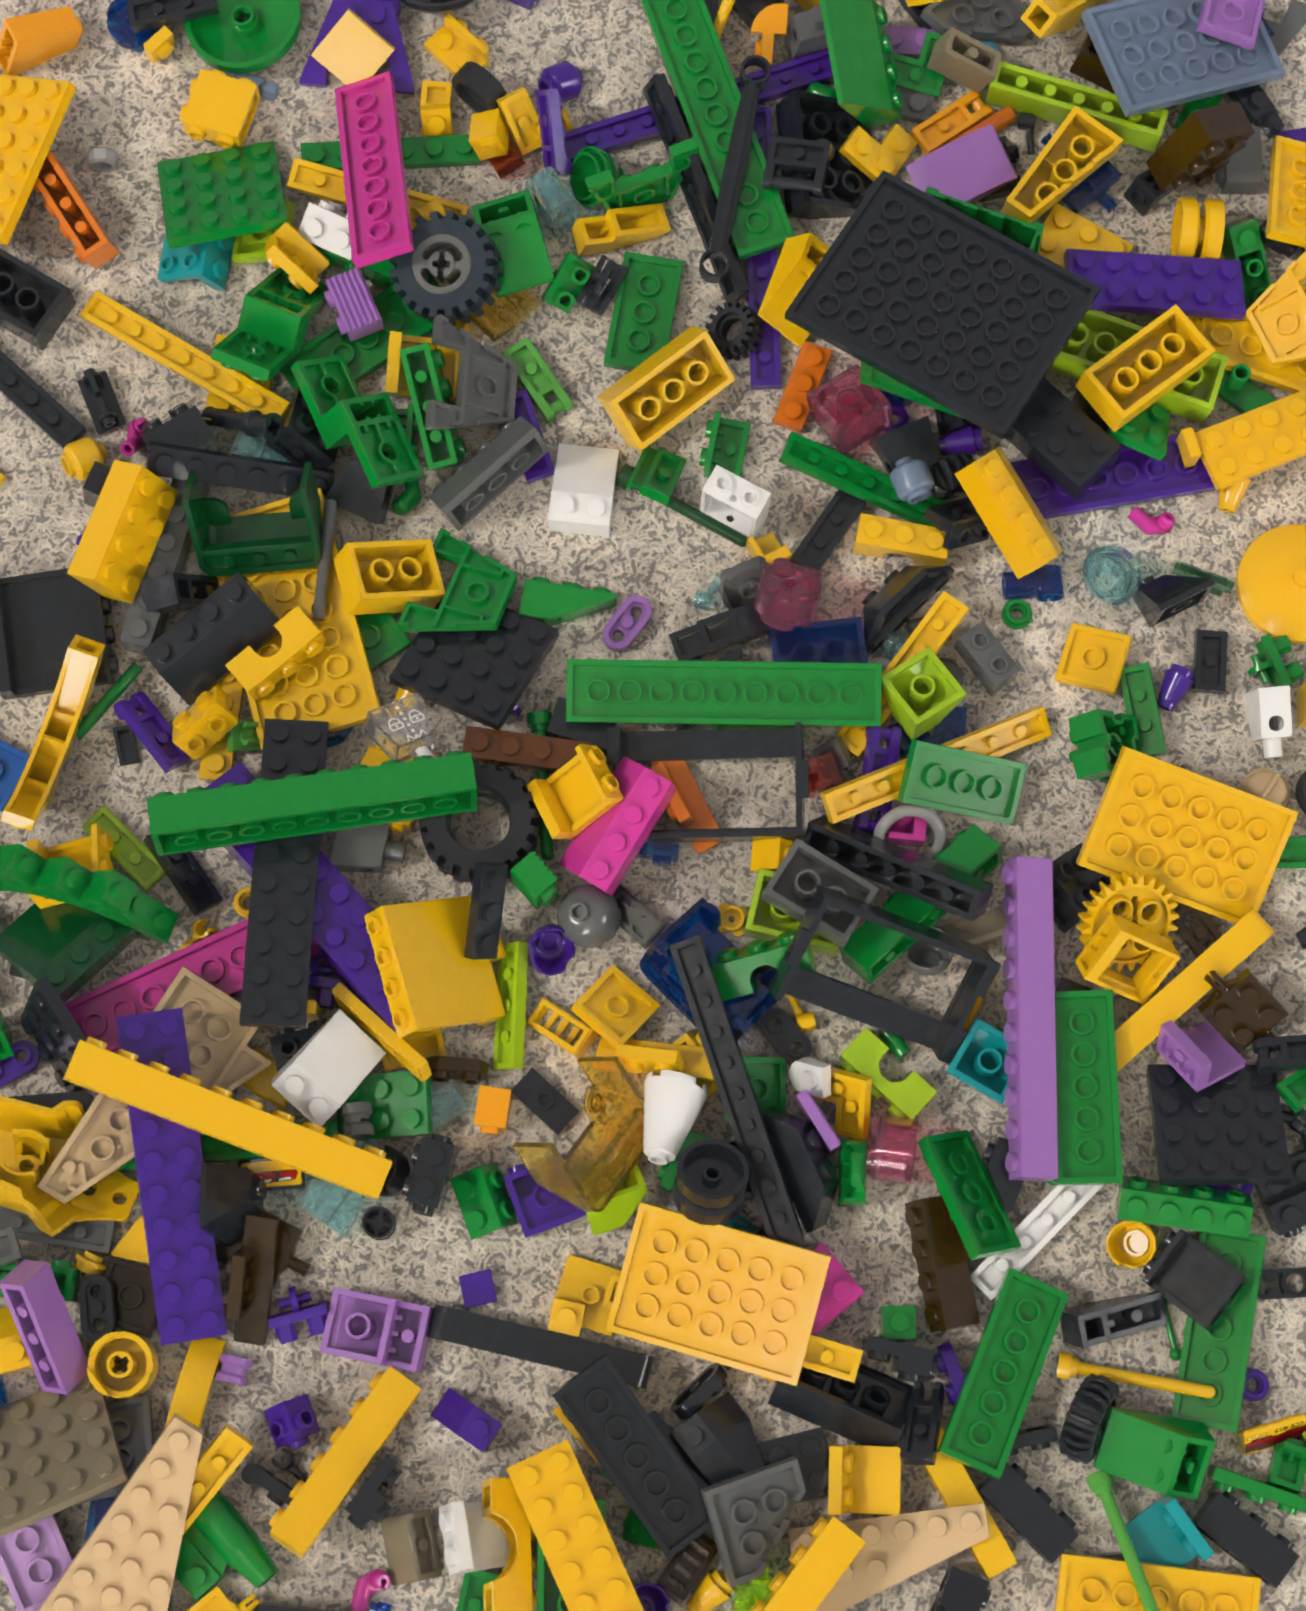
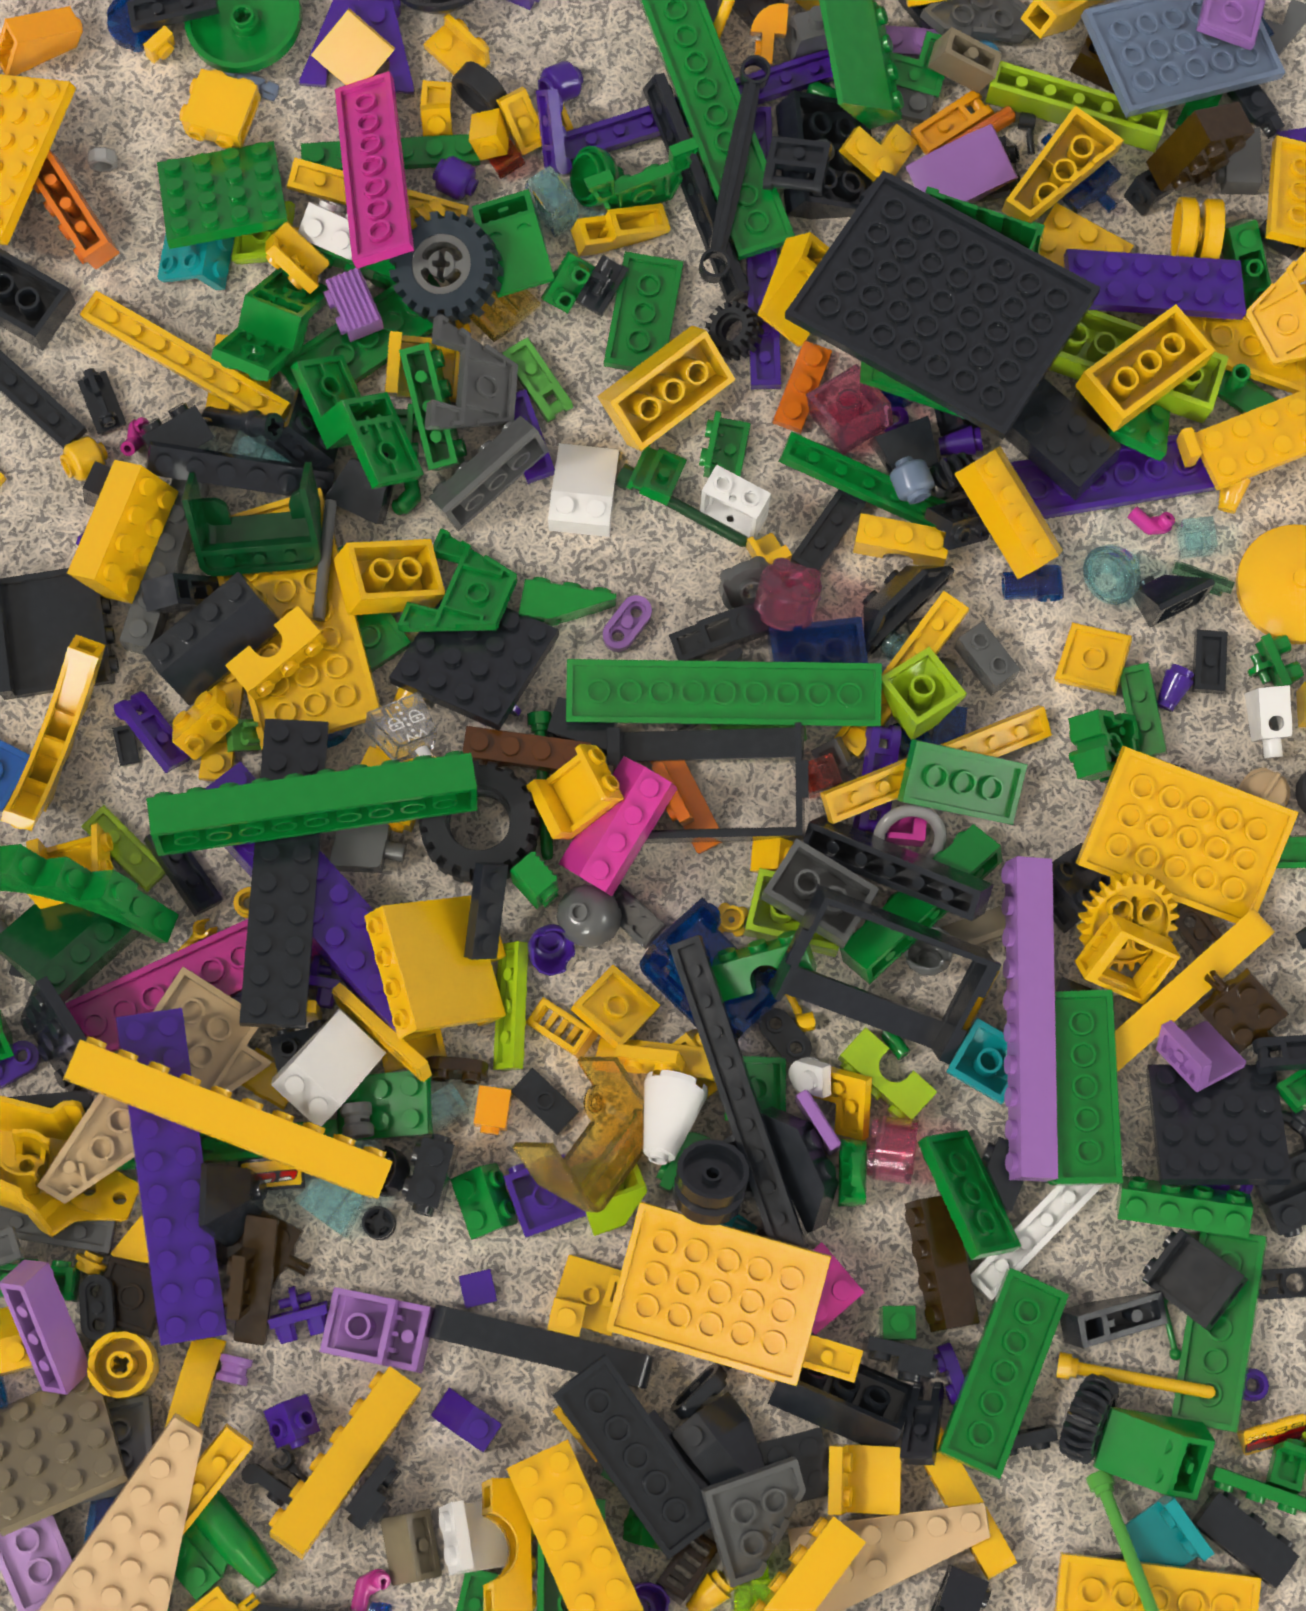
green bar [76,662,143,739] -> none
clear blue plate [636,841,679,867] -> none
clear light blue hand [693,571,721,610] -> none
black brick [977,1462,1079,1564] -> none
green plate [1001,599,1032,630] -> none
yellow hair [1106,1220,1158,1269] -> none
none -> dark purple head [432,156,479,201]
none -> clear light blue panel [1176,516,1218,559]

